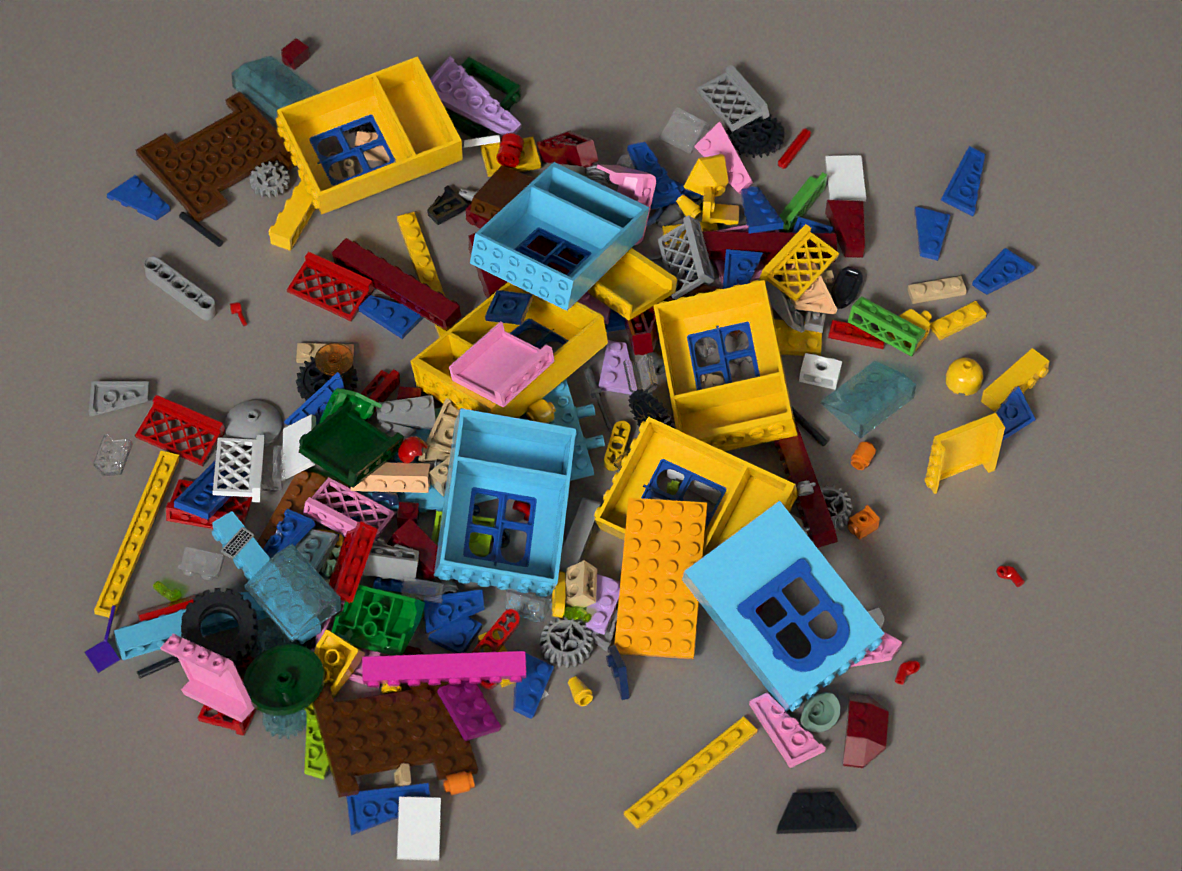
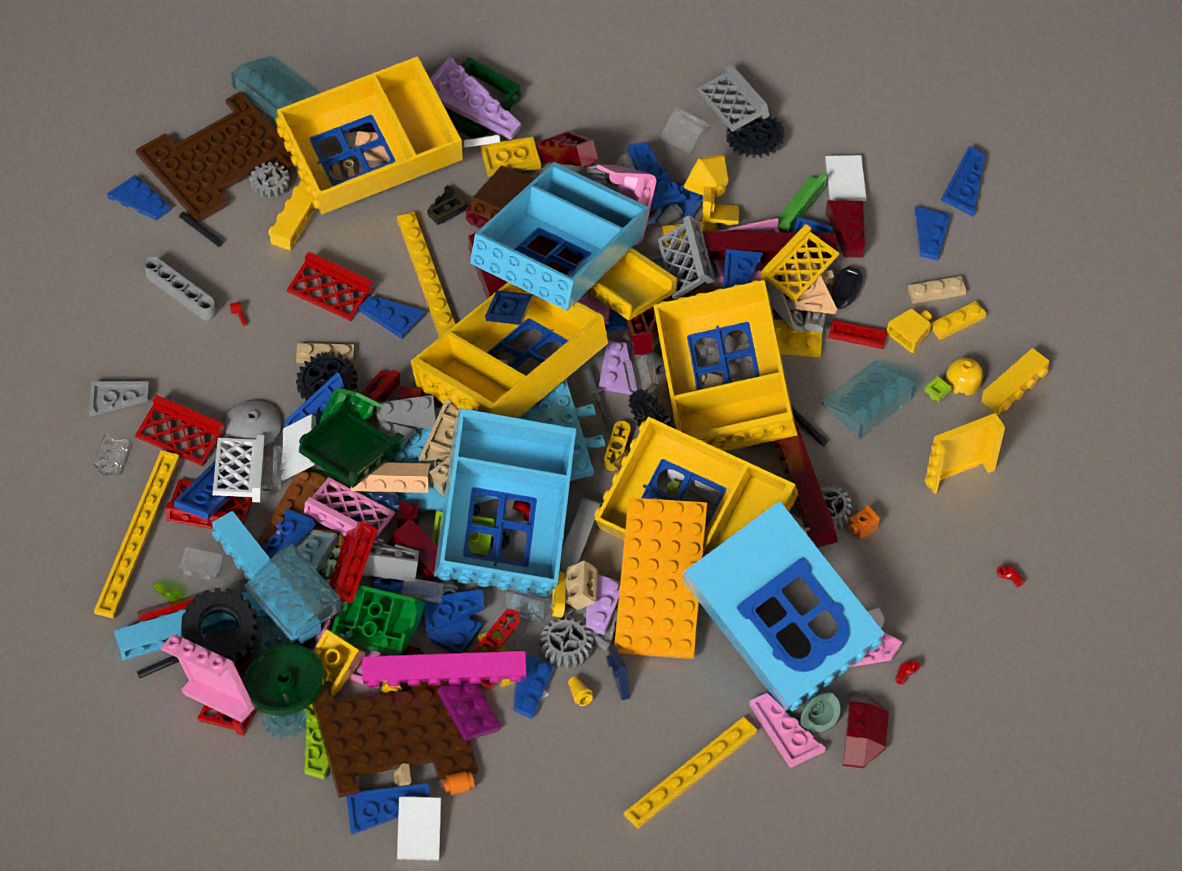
dark purple piece [84,605,120,673] -> none
sticker [221,527,254,559] -> none
dark red brick [281,38,310,70] -> none
clear orange dish [315,343,353,376] -> none
dark red brick [332,238,462,331] -> none
red hair [398,436,428,464] -> none
bright pink panel [449,321,555,407] -> none
light grey pin [459,188,479,202] -> none
red wheel [497,133,524,168] -> none
yellow head [526,399,556,424] -> none
clear neon green arm [563,606,591,622] -> none
yellow cone [676,194,703,220] -> none
bright pink wing [694,122,753,195] -> none
blue wing [741,186,784,234] -> none
black wing [776,791,857,834] -> none
red axle [778,128,811,169] -> none
light grey plate [797,481,816,496] -> none
white brick [799,353,842,390] -> none
bright green fence [848,296,926,357] -> none
orange brick [851,441,876,470] -> none
blue wing [972,248,1035,295] -> none
blue wing [995,386,1036,441] -> none
none -> lime tile [924,376,952,402]

